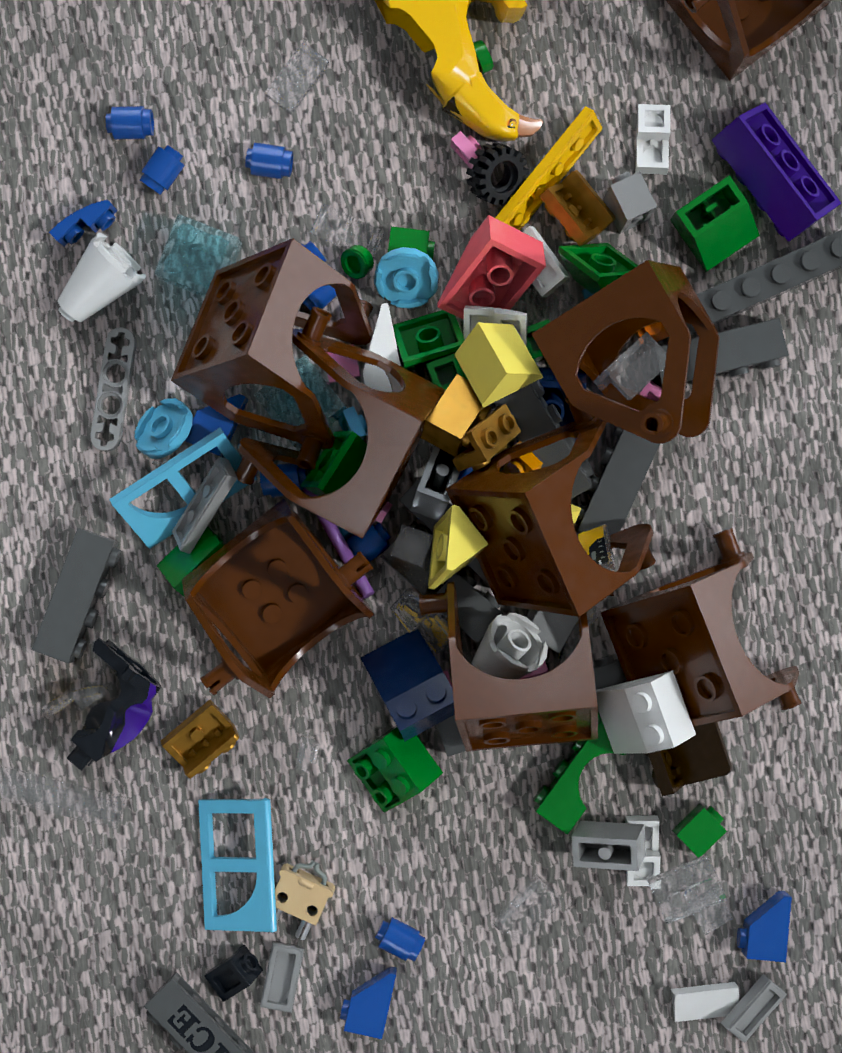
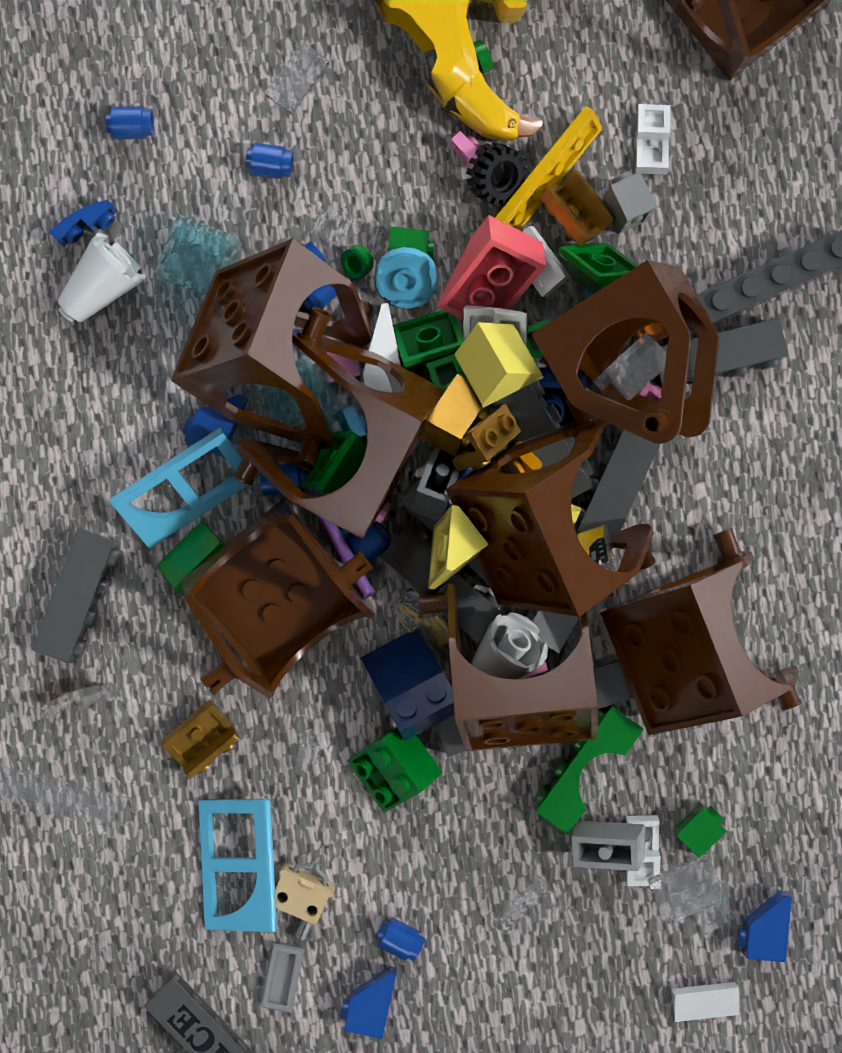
black hips [67,638,162,771] -> none
light grey beam [90,327,137,452] -> none
medium azure tile [134,398,193,459] -> none
blue brick [139,145,185,195] -> none
light grey tile [172,457,237,554] -> none
black bracket [204,945,263,1002] -> none
clear plate [390,524,433,567] -> none
white slope [596,670,696,754] -> none
dark brown bracket [645,722,732,796] -> none
green slope [670,175,760,272] -> none
dark purple slope [711,102,842,242] -> none
light grey tile [721,974,787,1043] -> none

